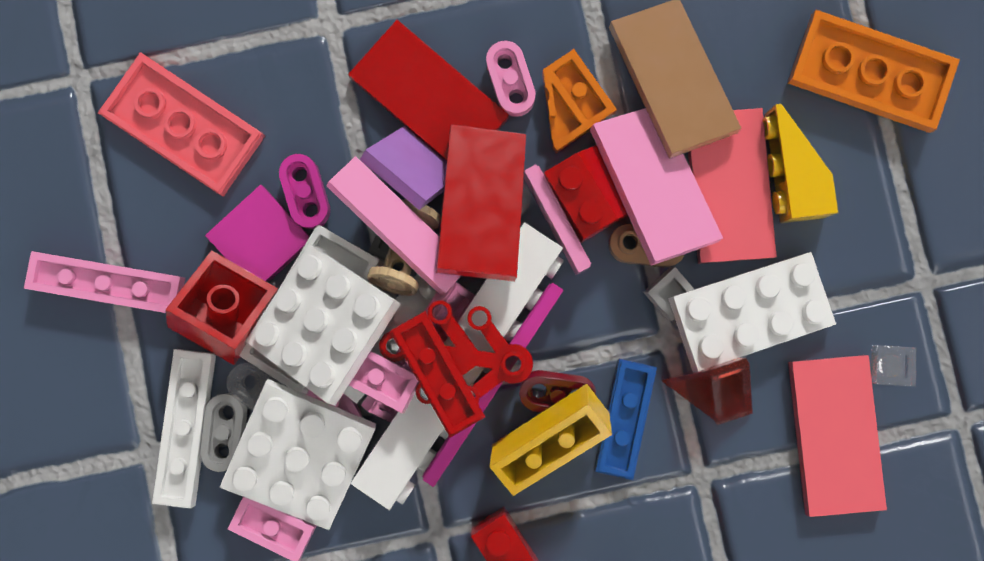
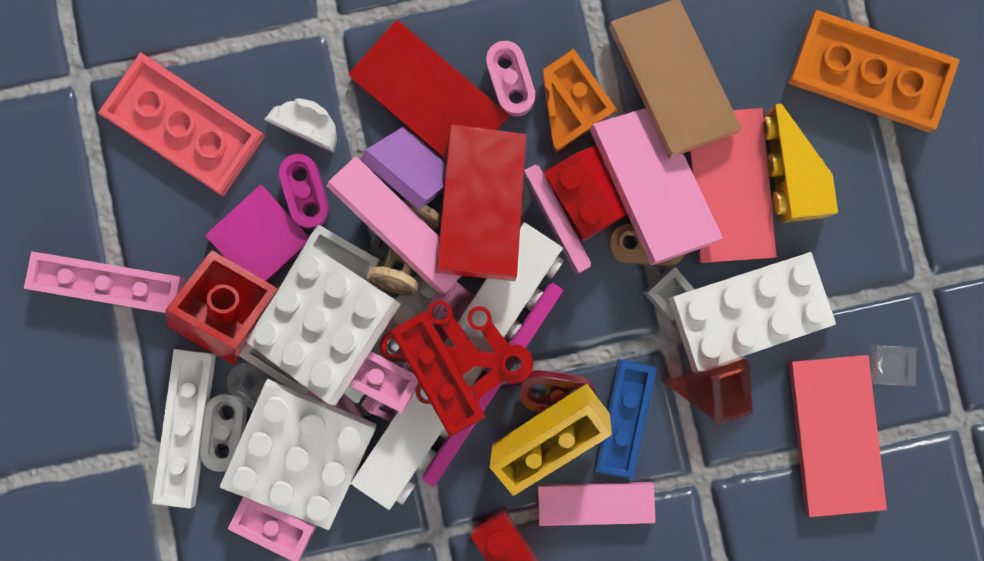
none -> white tile [264,98,337,153]
none -> bright pink tile [538,482,655,526]

